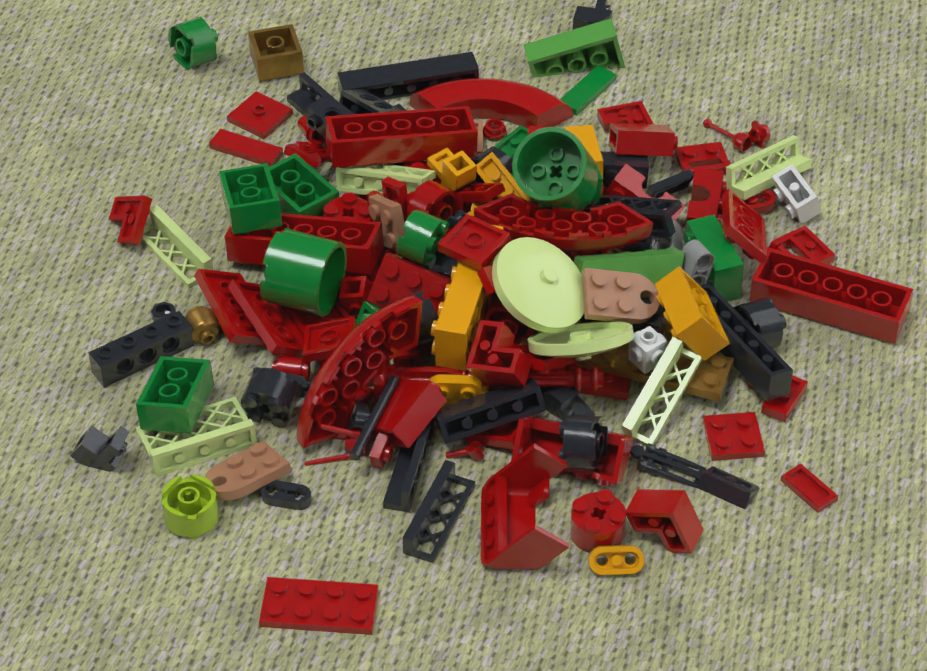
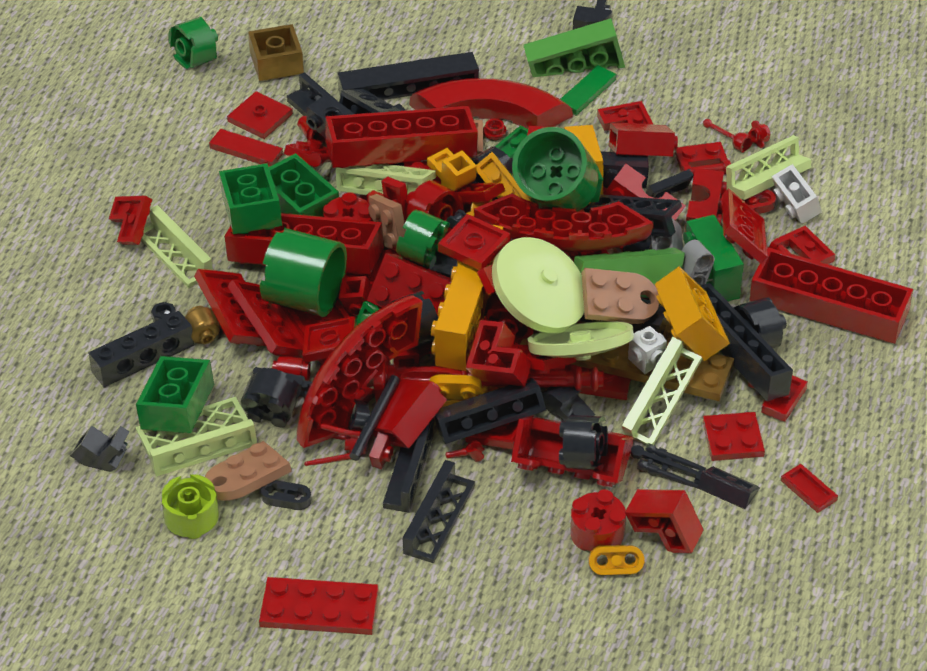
red windscreen [480,444,569,570] -> none

